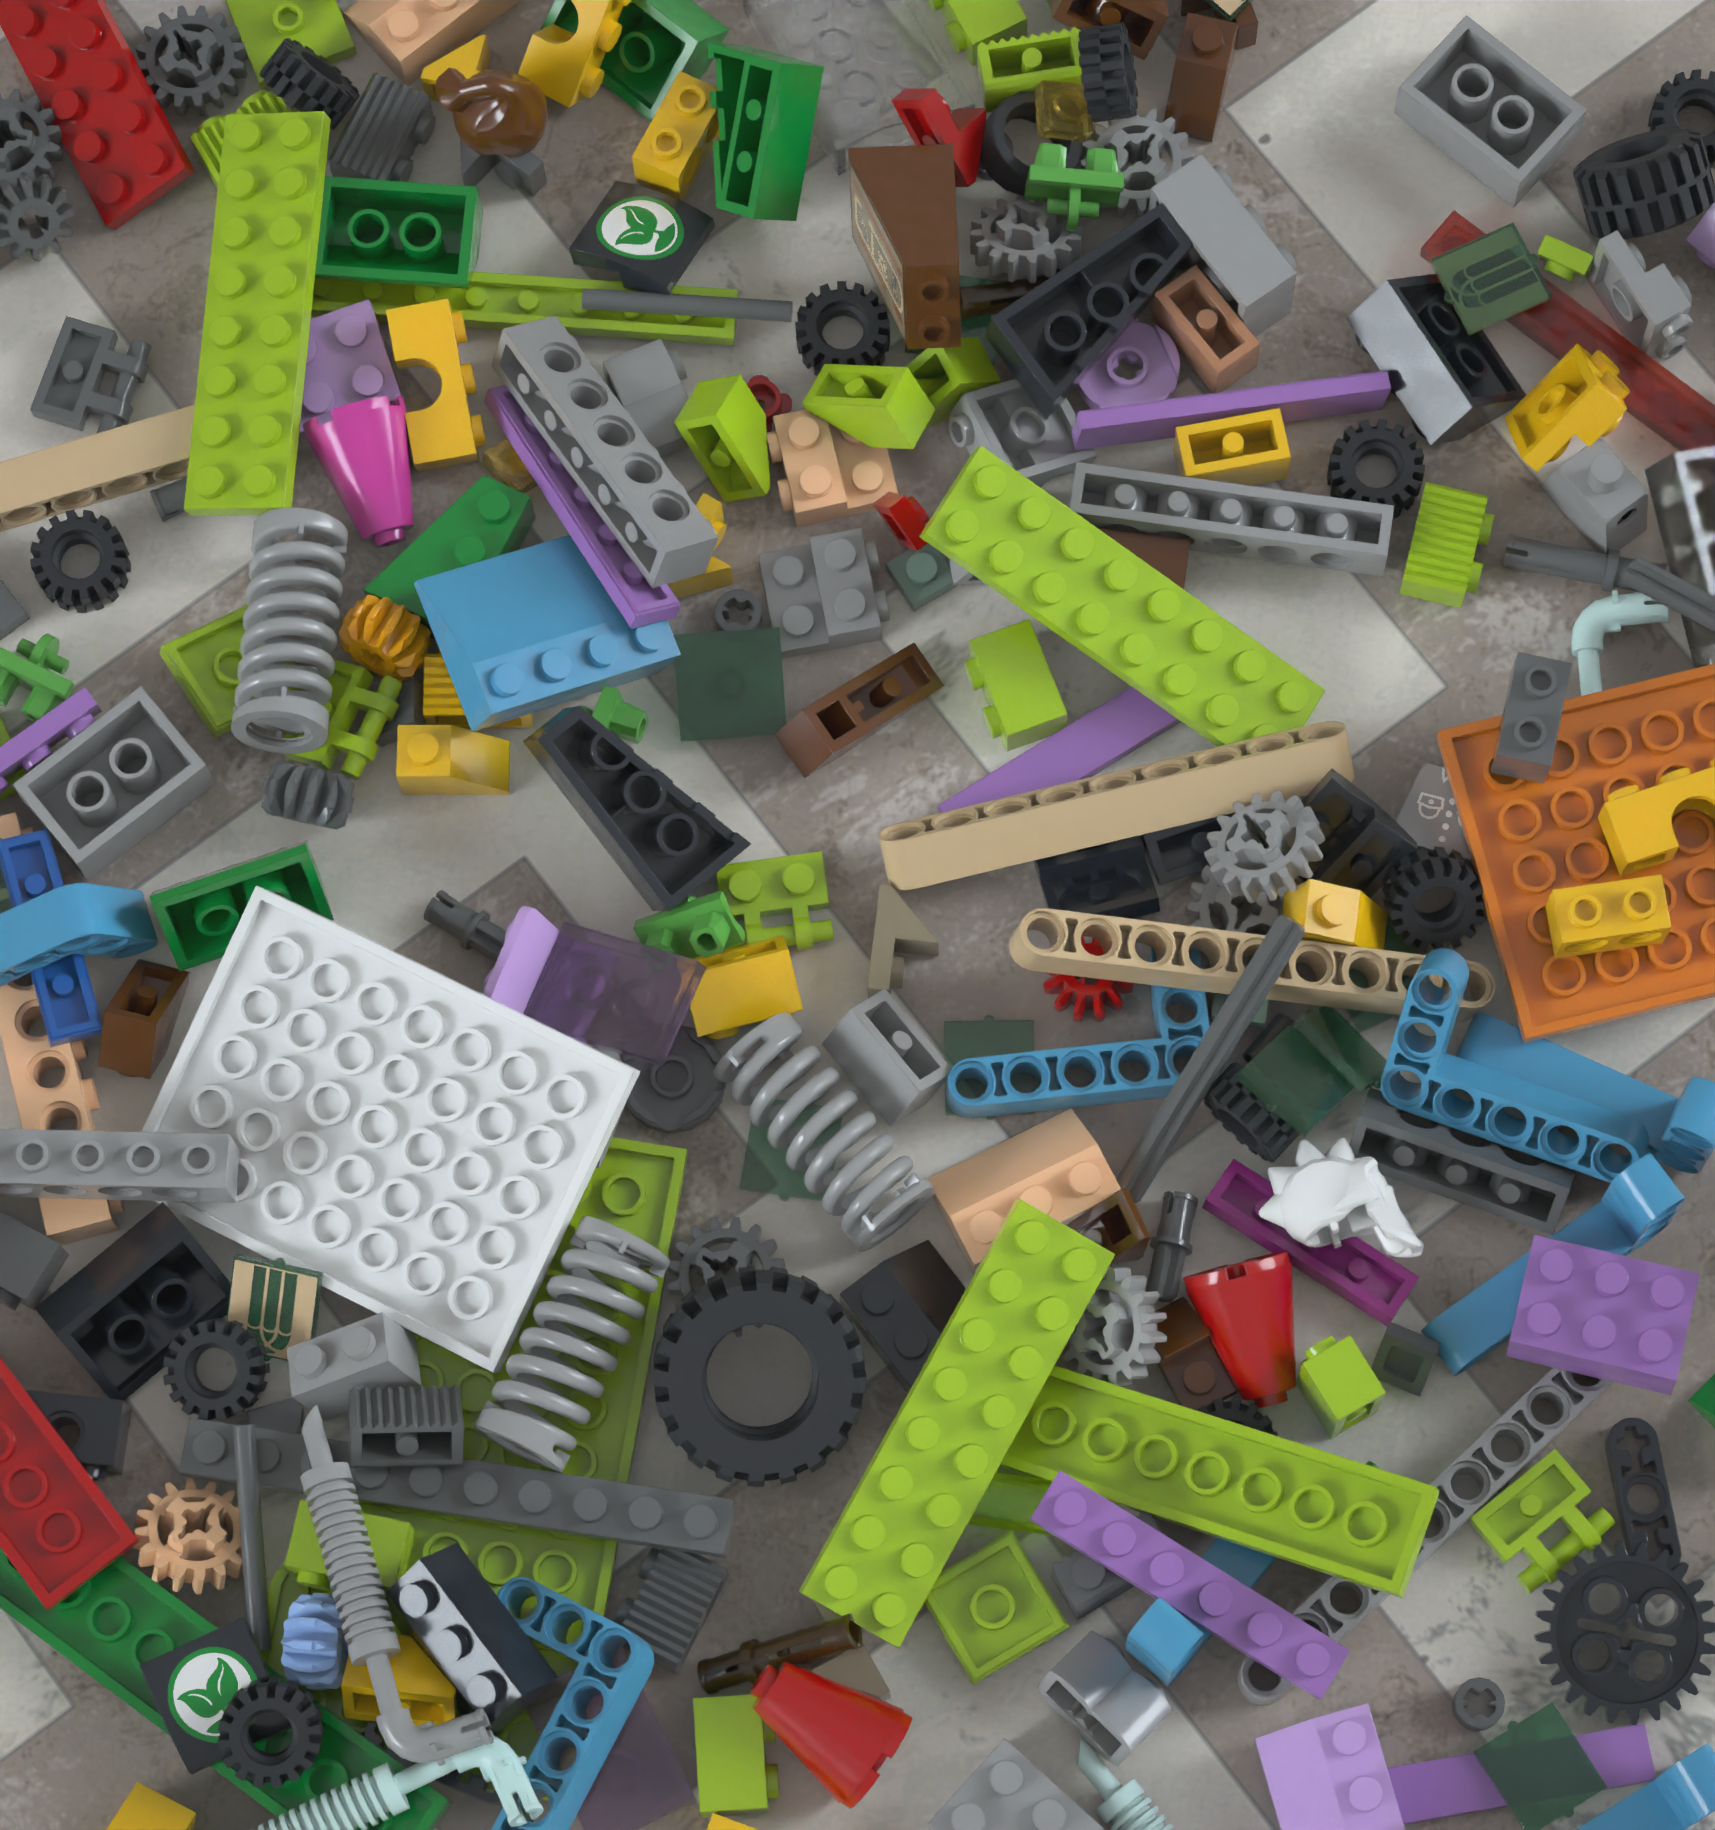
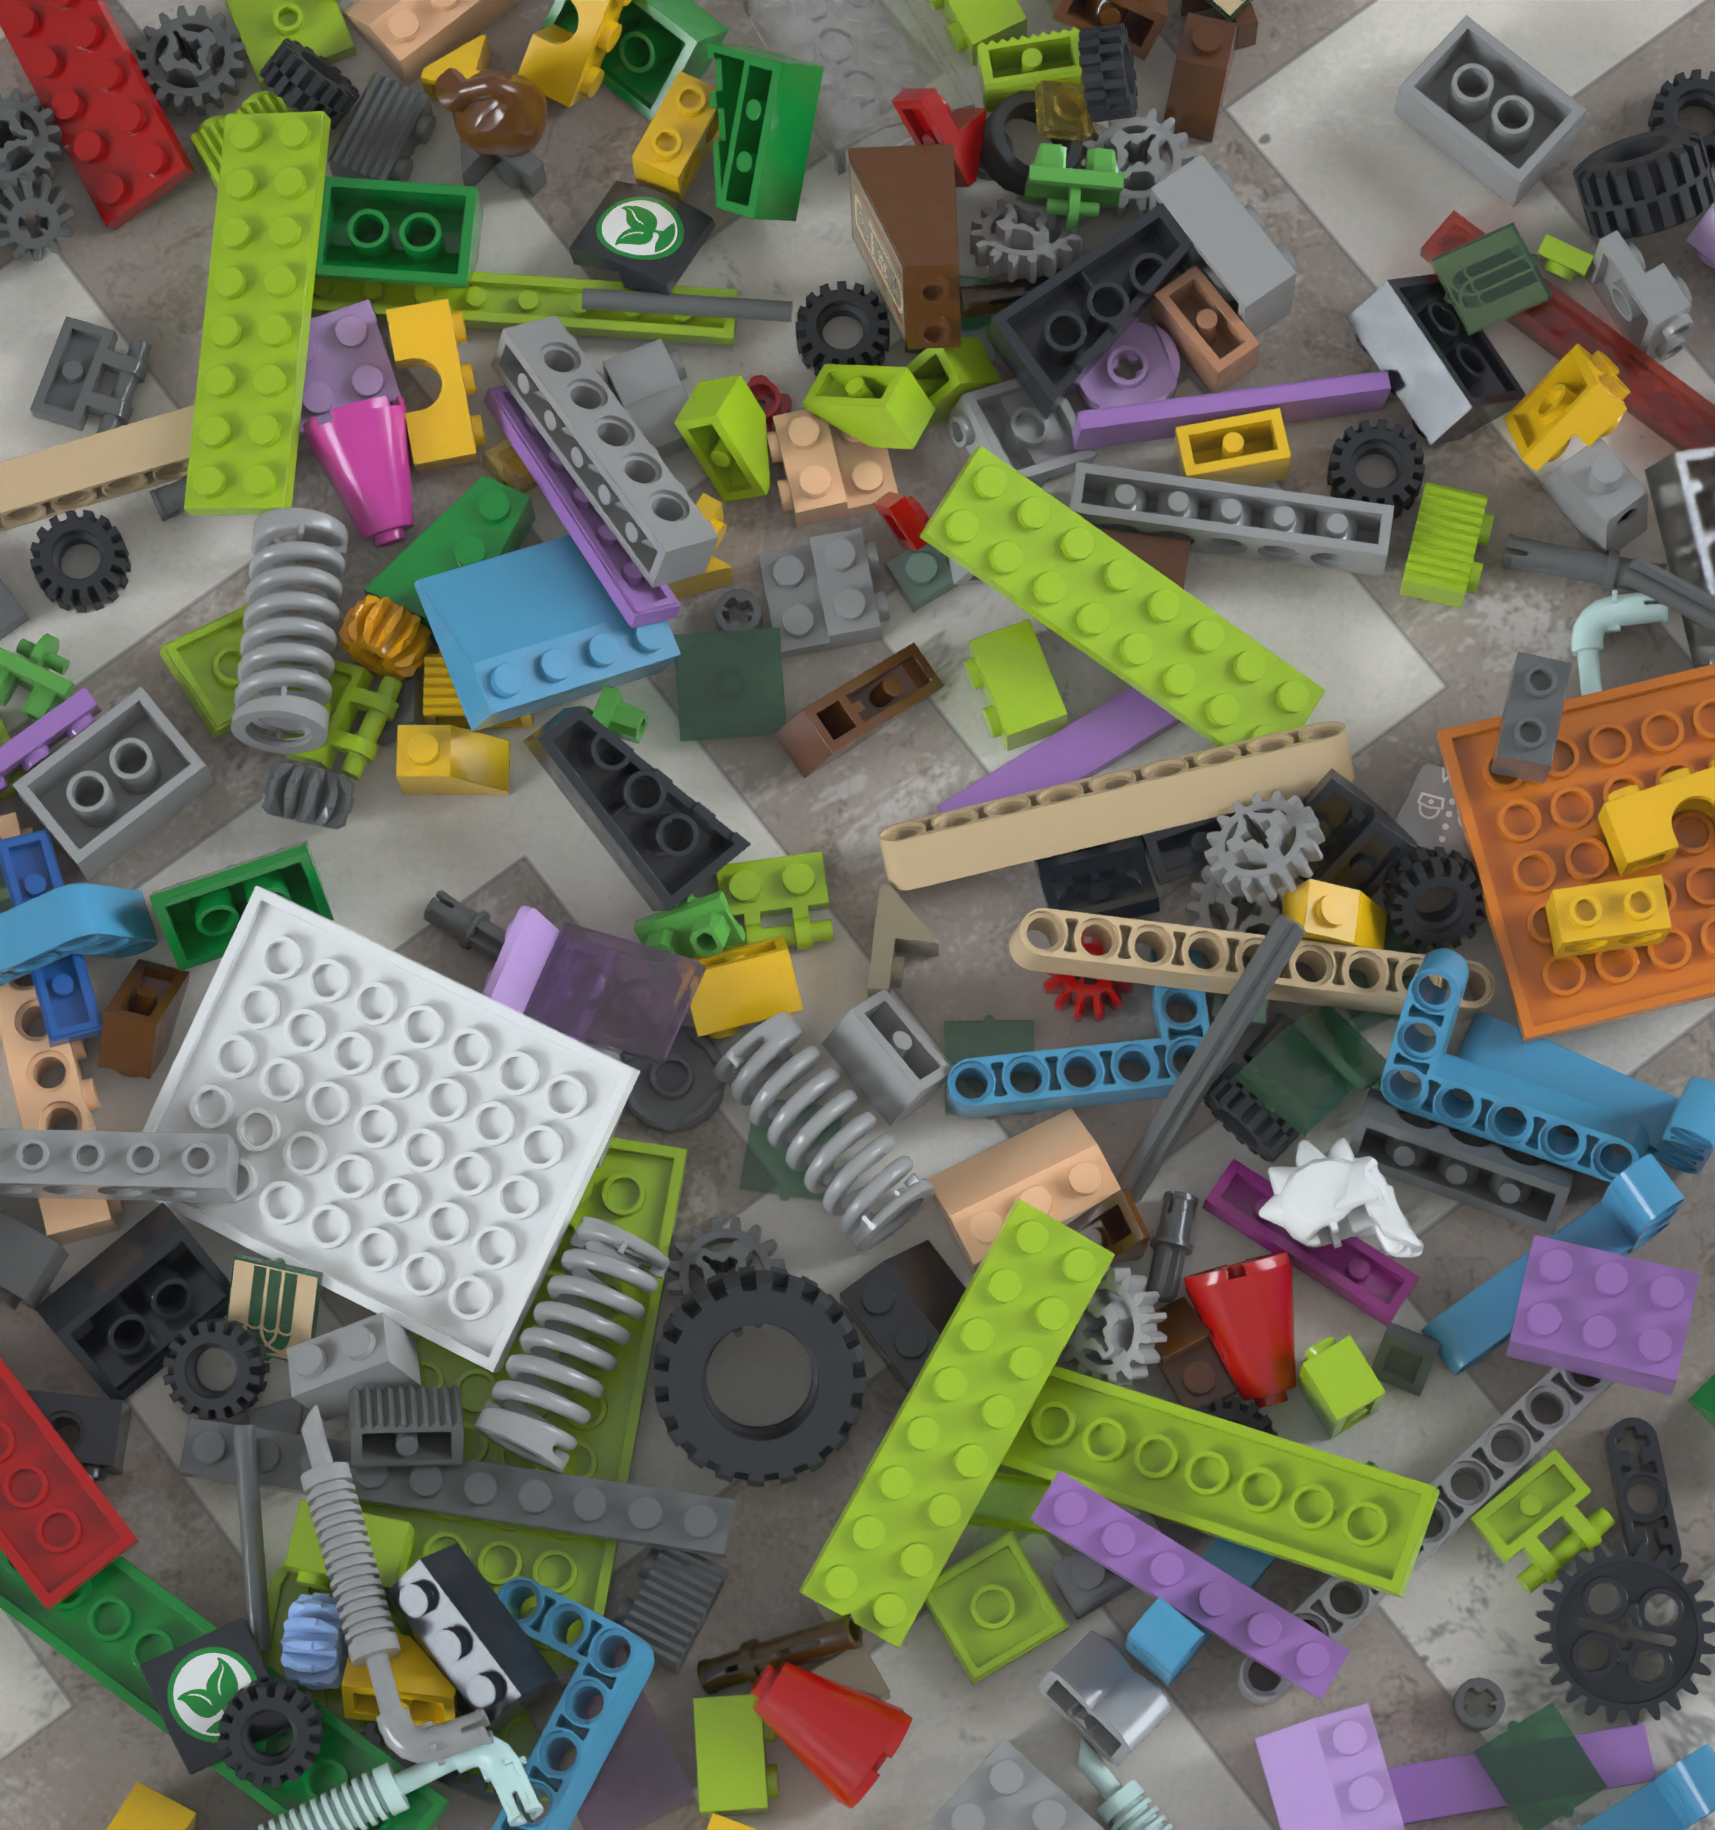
light nougat gear [133,1478,243,1595] -> none

